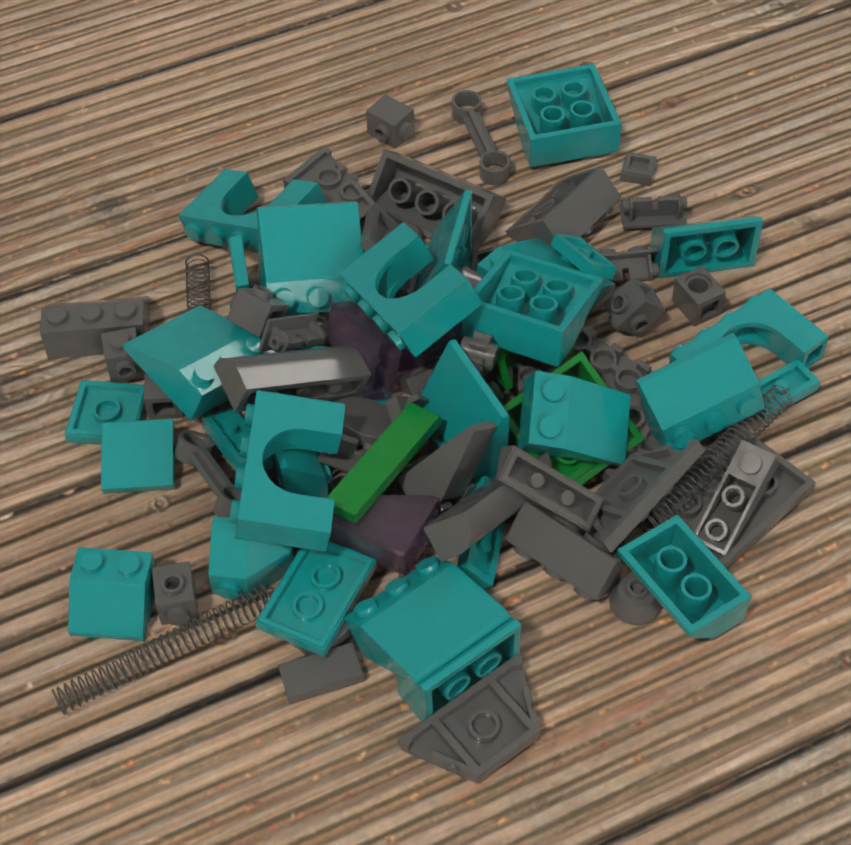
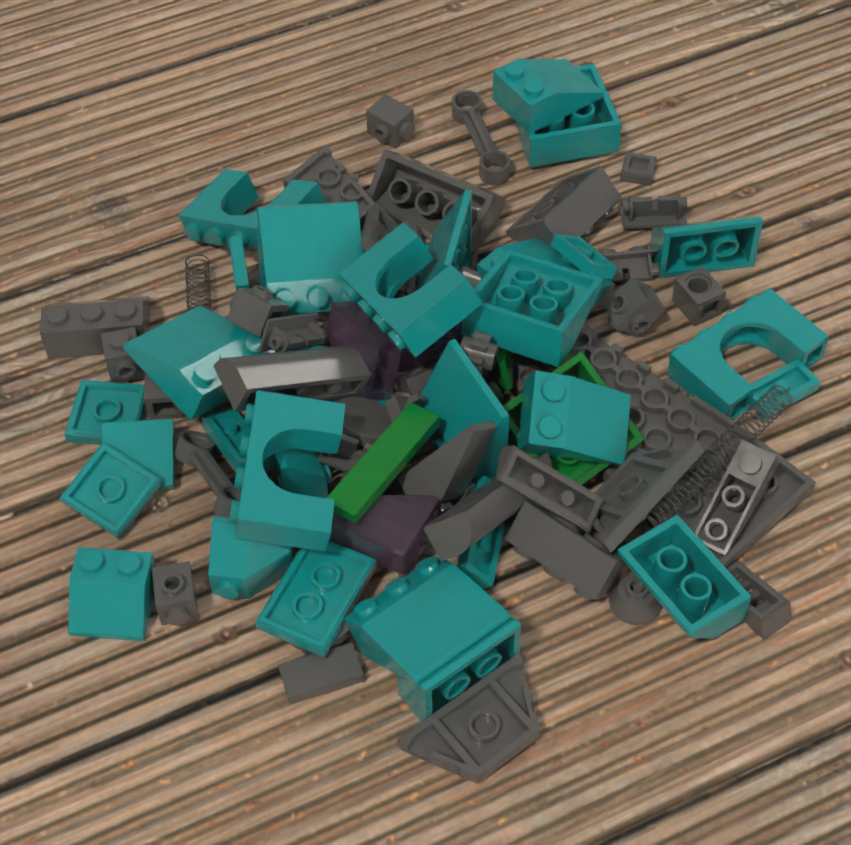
dark grey piece [52,584,271,715] -> none
teal slope [636,333,765,451] -> none
none -> teal tile [59,441,163,540]
none -> teal slope [493,59,604,134]
none -> dark grey slope [726,560,791,639]

